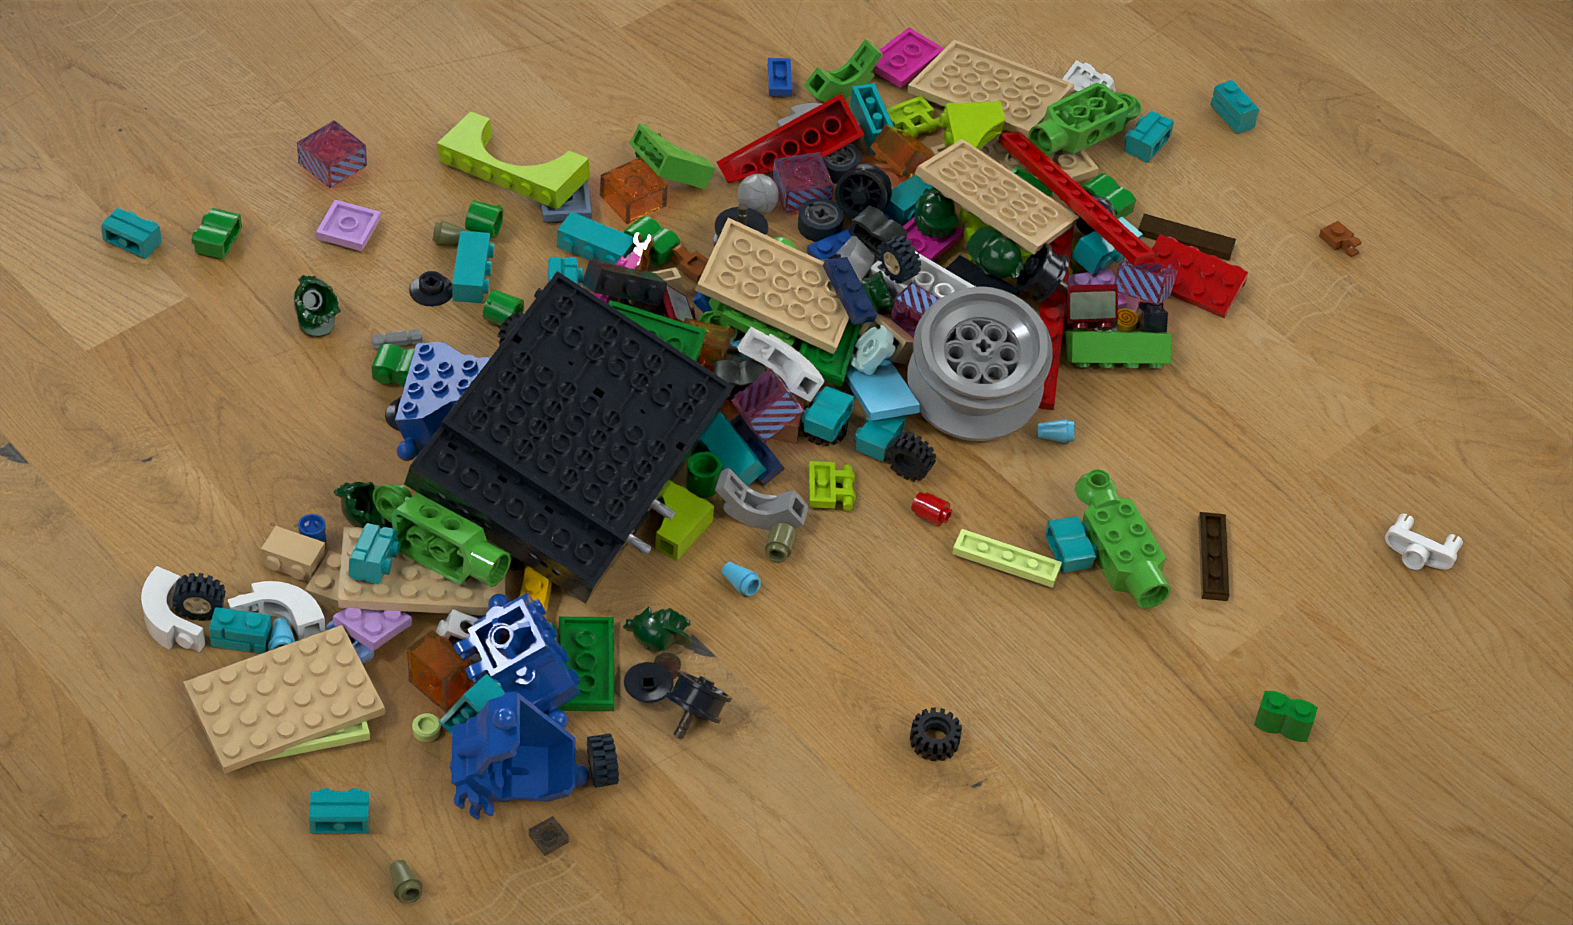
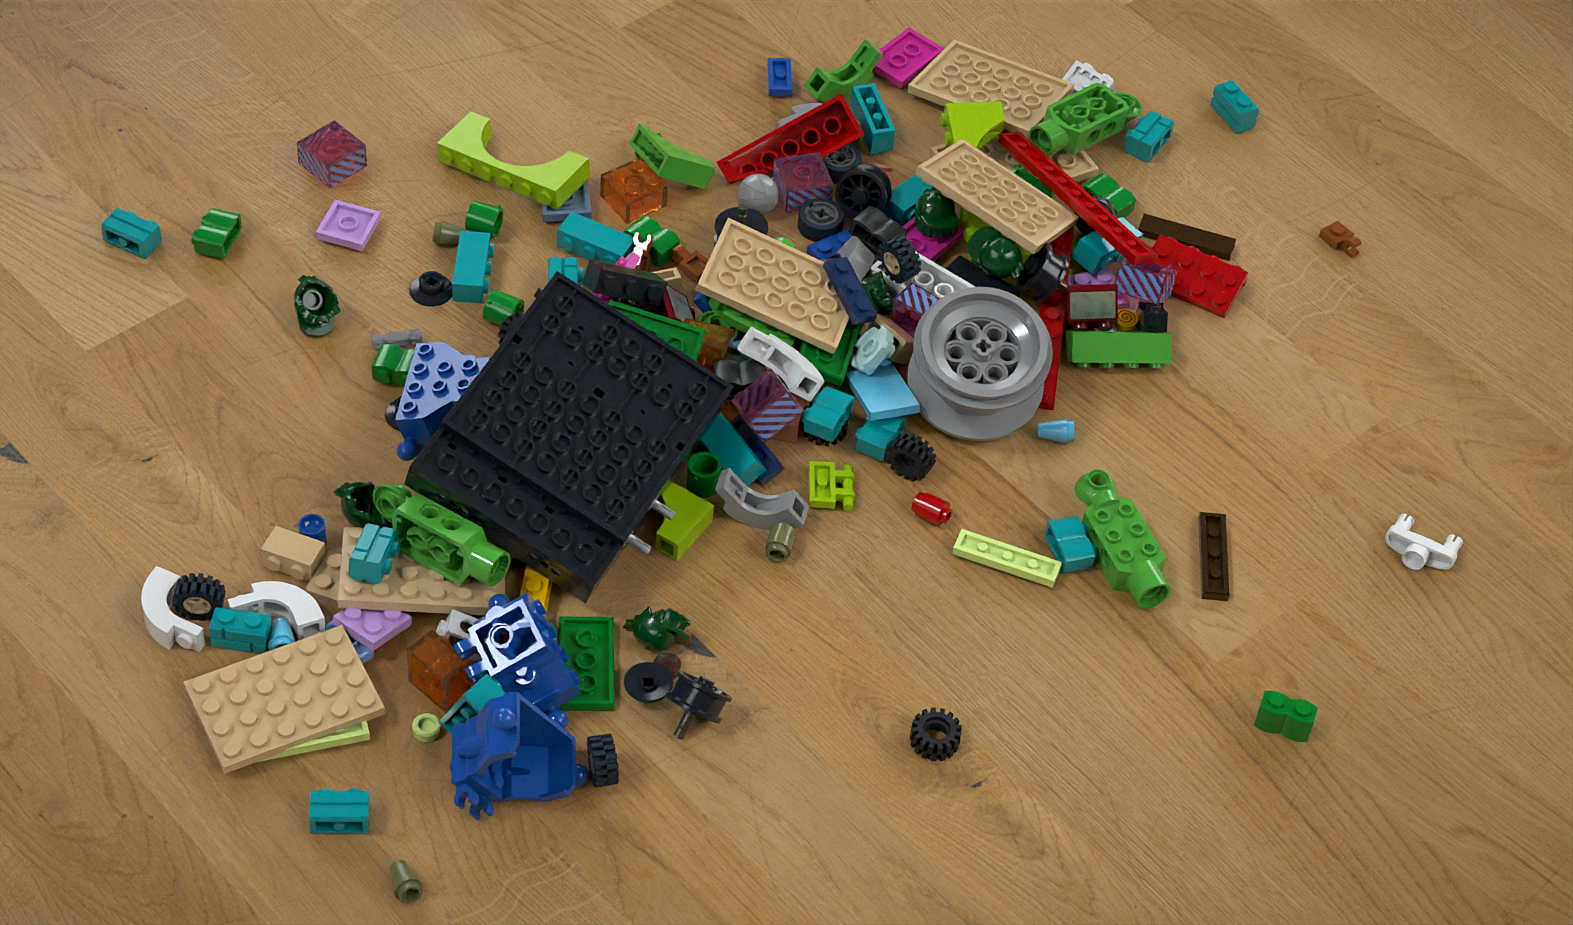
clear smoke plate [529,816,569,856] -> none
medium azure cone [722,562,761,596] -> none
clear orange brick [870,125,935,179] -> none
lime plate [886,96,940,141] -> none

